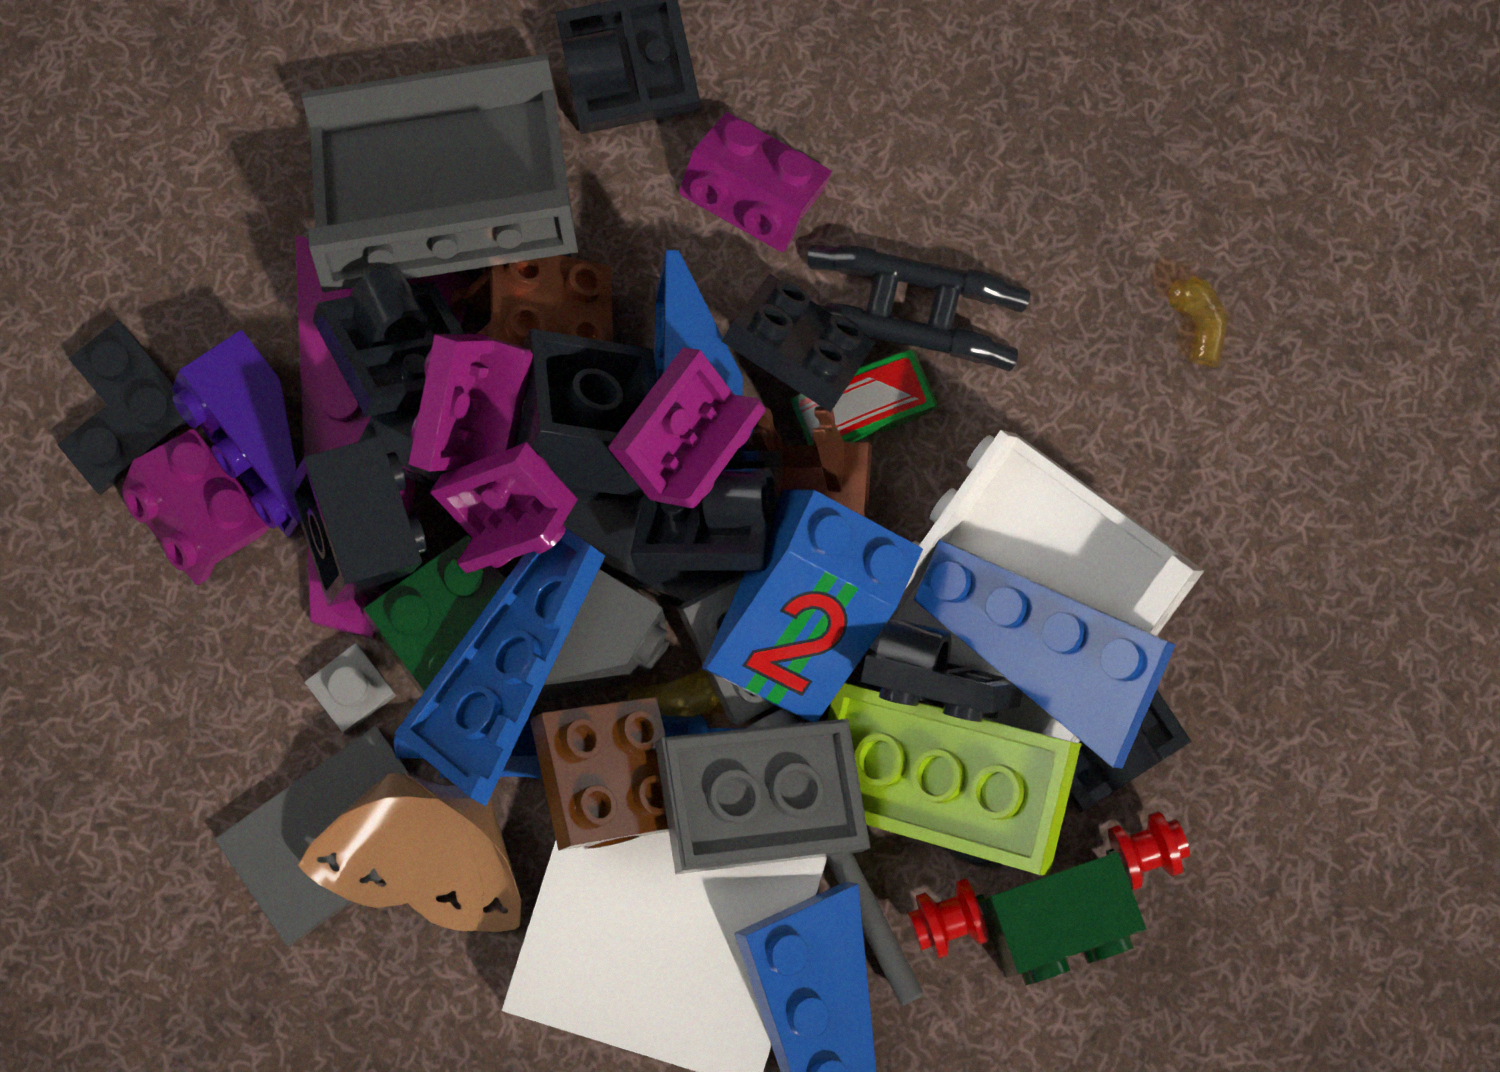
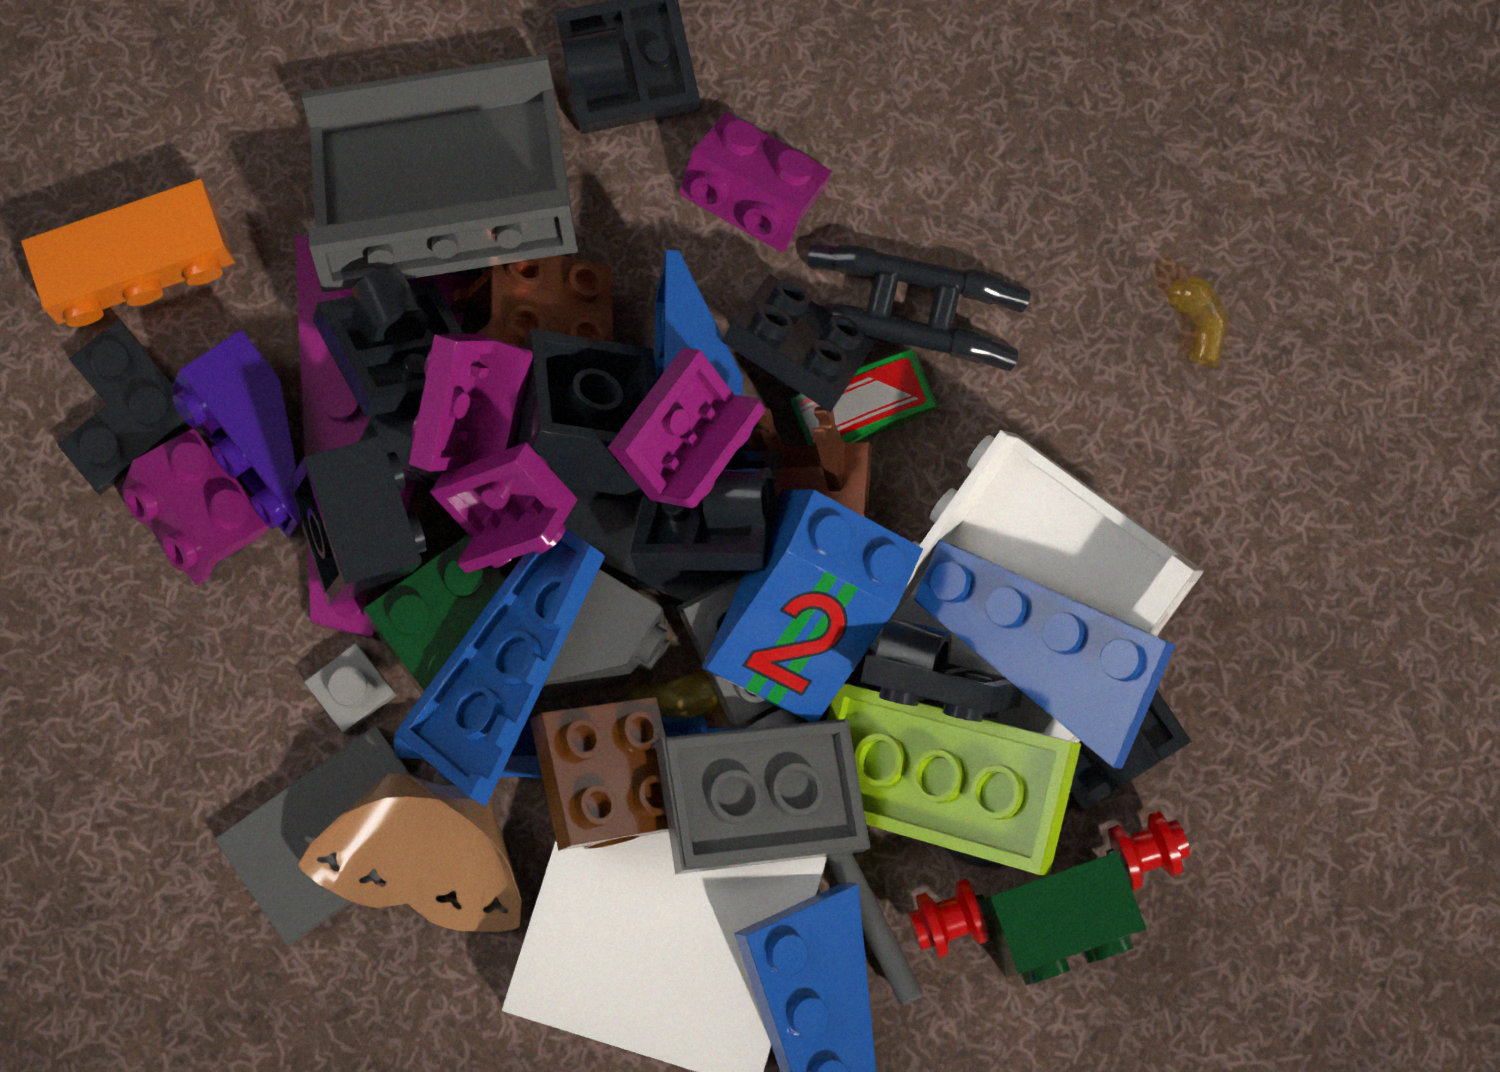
none -> orange brick [21,178,235,327]

